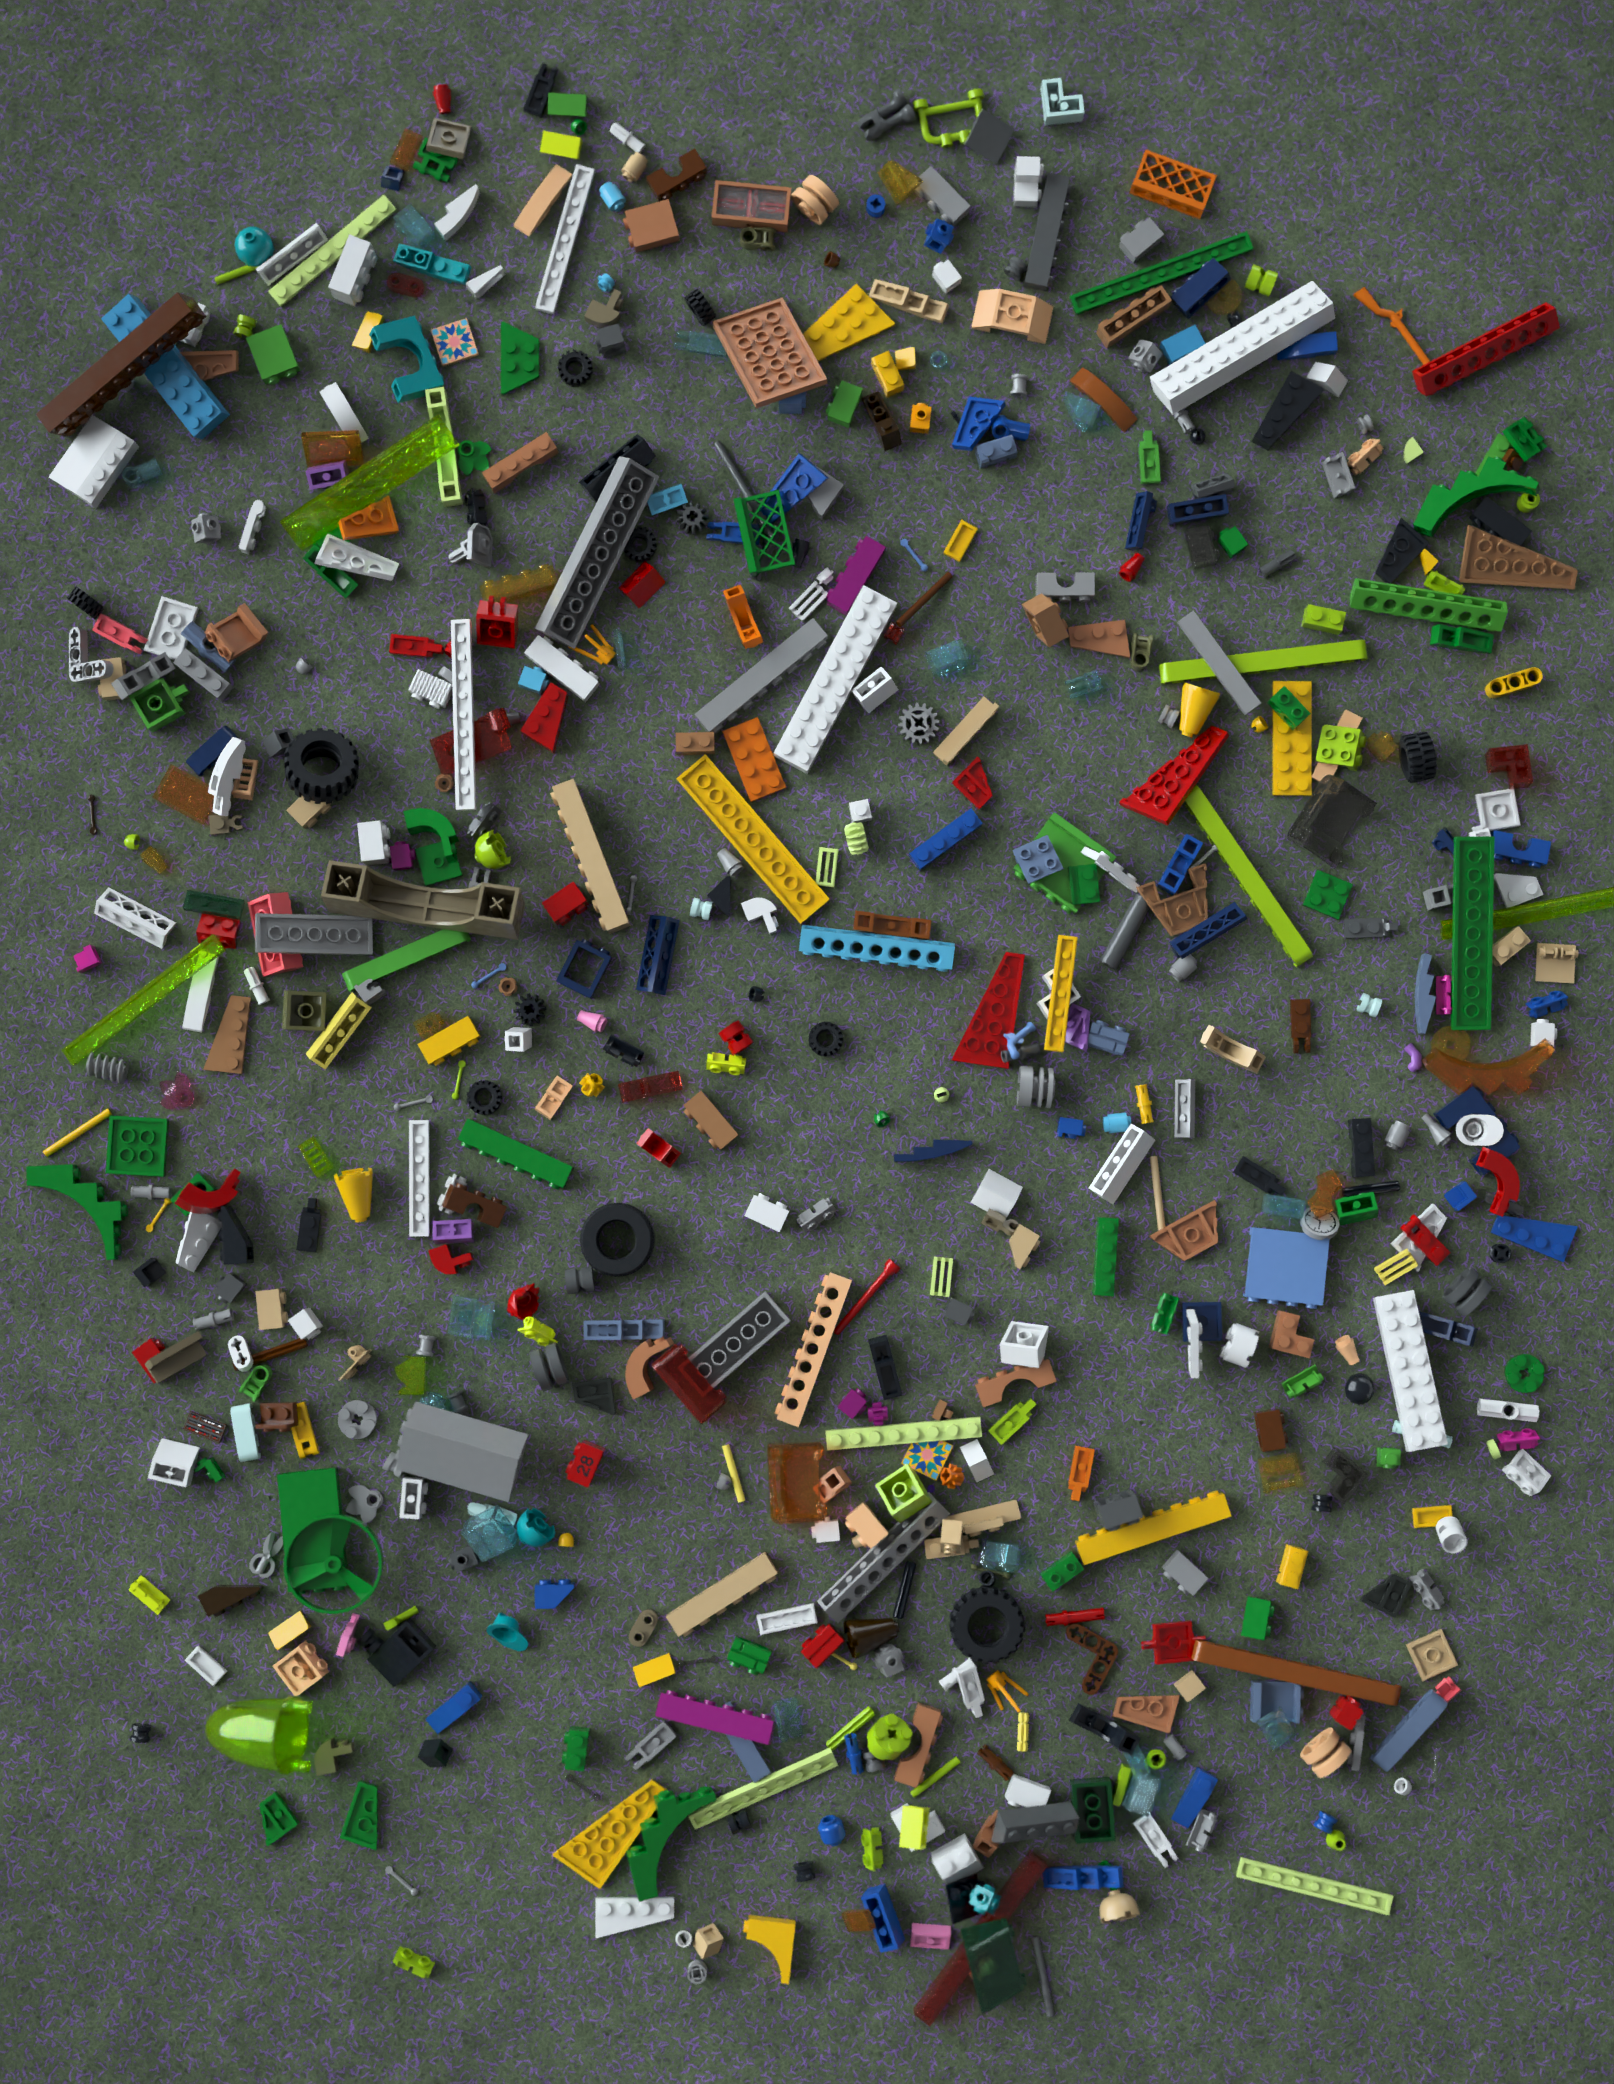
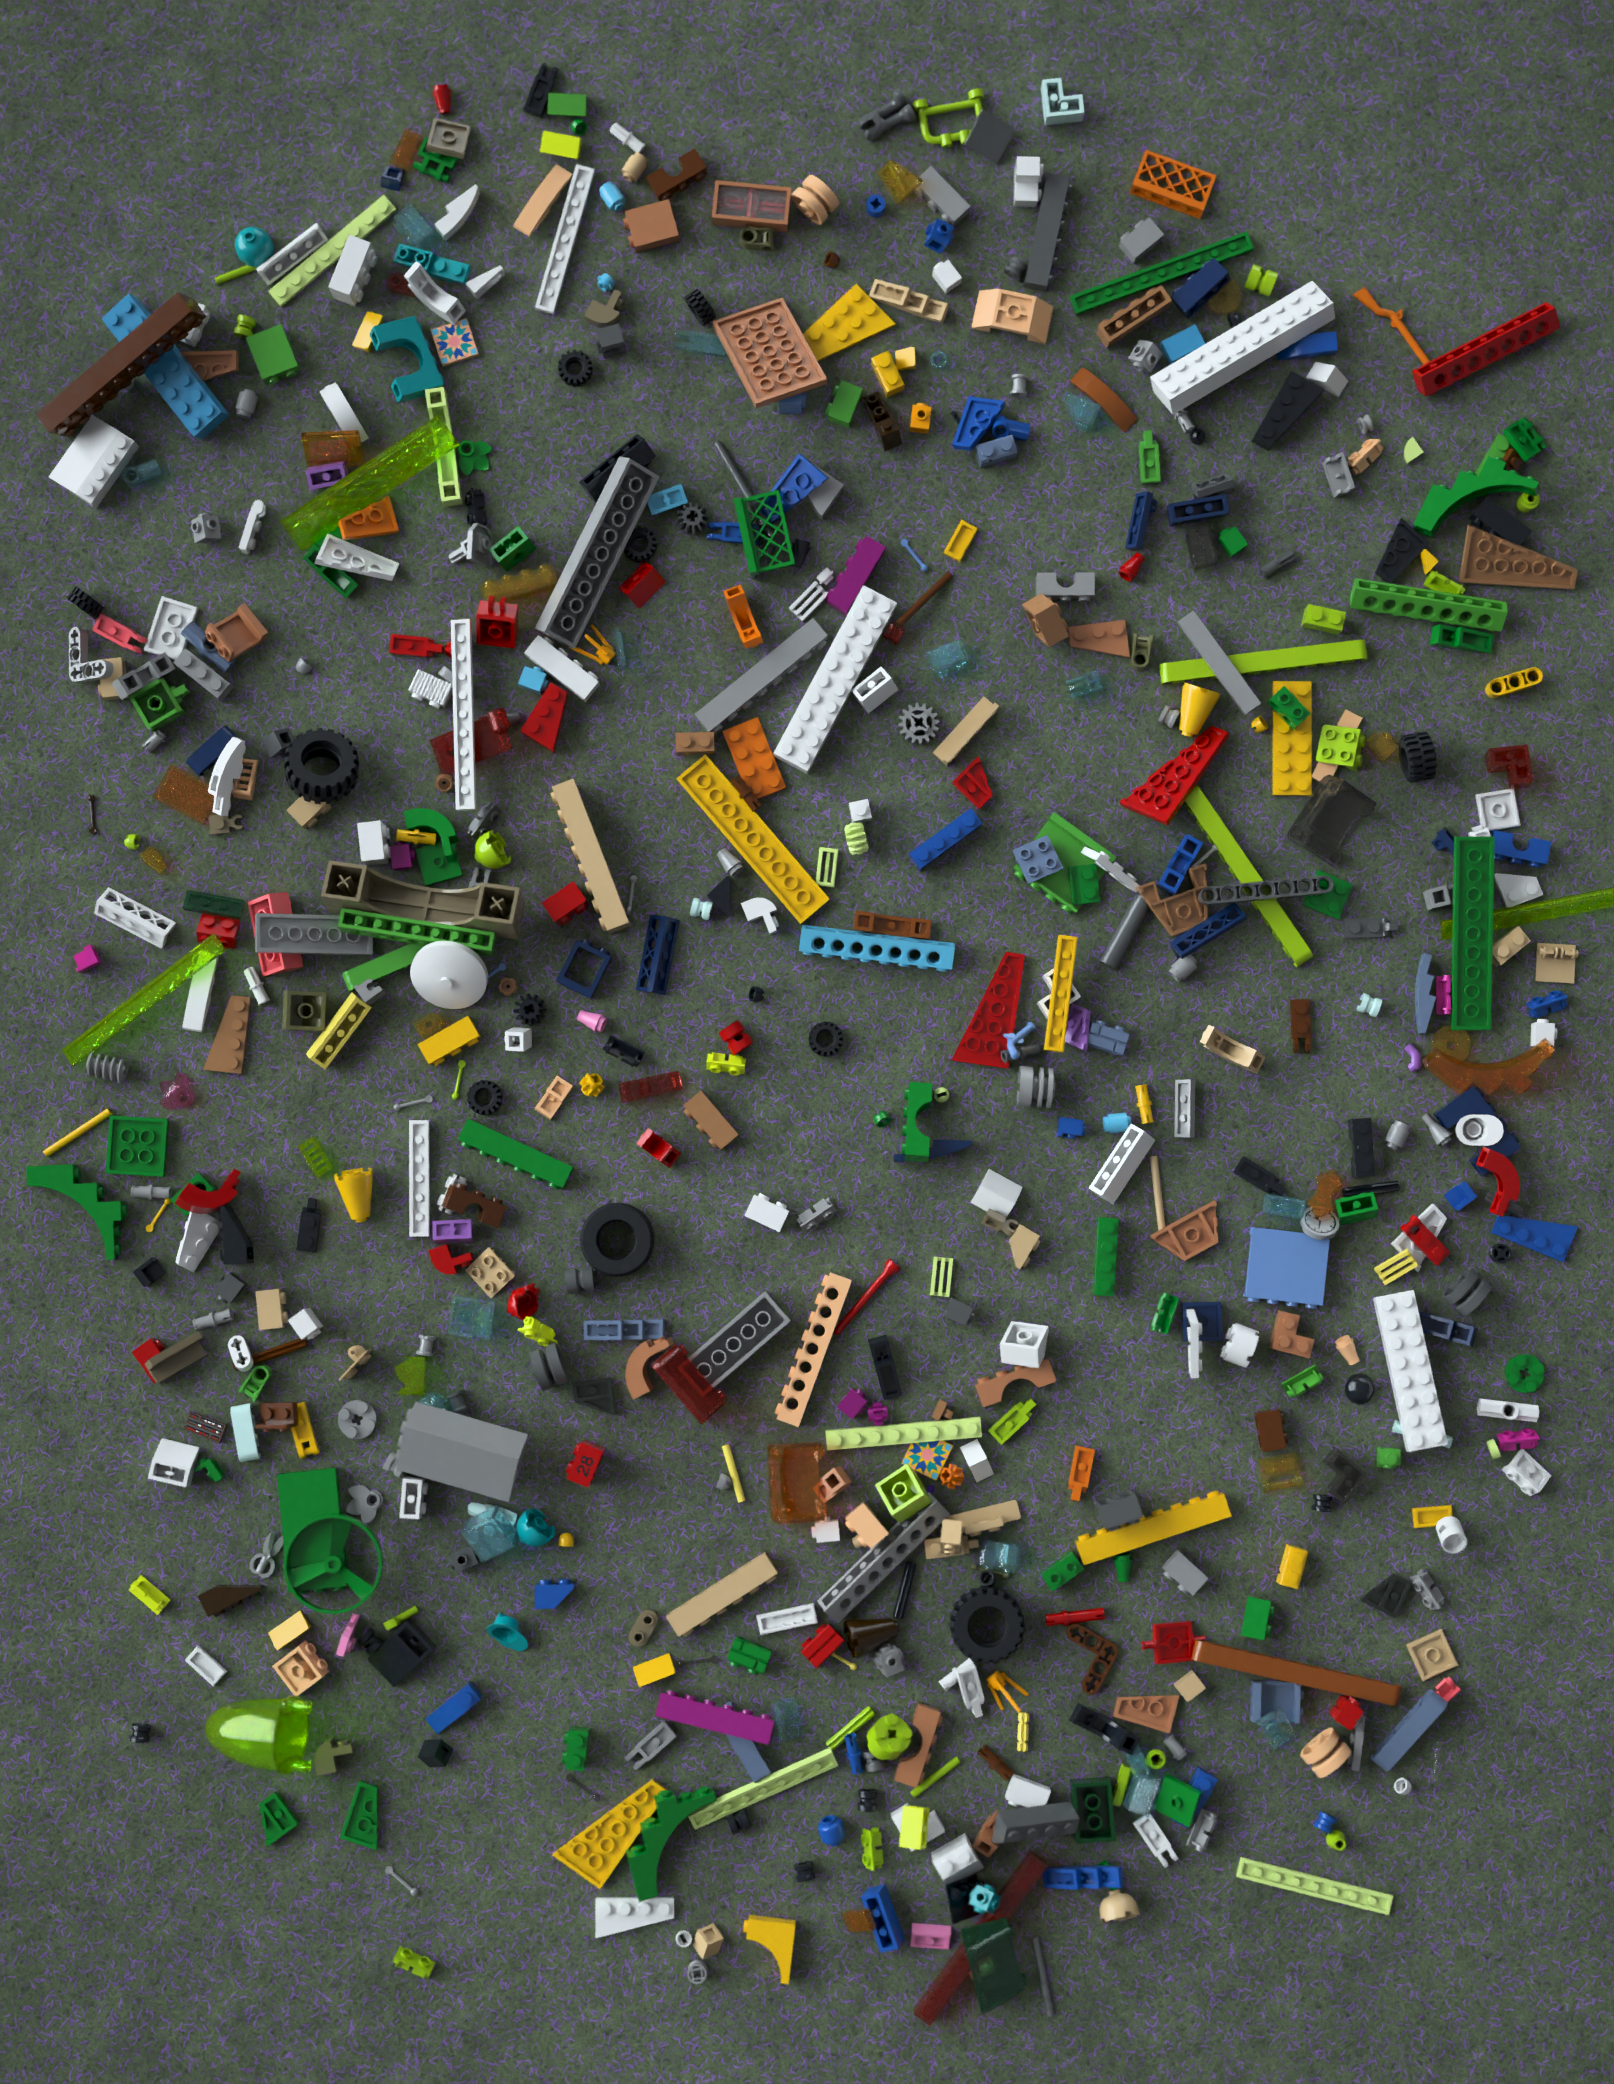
nougat arch [482,432,558,494] -> none
green wing [501,322,539,395] -> none
none -> light grey pin [142,729,167,753]
none -> light grey brick [235,389,258,419]
none -> bright green brick [338,908,497,956]
none -> yellow pin [396,829,436,845]
none -> white arch [404,262,466,325]
none -> white dish [410,941,488,1009]
none -> tan hinge [465,1247,515,1298]
none -> green brick [489,526,537,572]
none -> reddish brown pin [730,774,762,812]
none -> black wheel [858,1789,877,1812]
none -> green arch [901,1082,932,1163]
none -> green cone [1113,1552,1133,1582]
none -> green plate [1154,1774,1202,1827]
none -> dark grey beam [1198,876,1333,906]

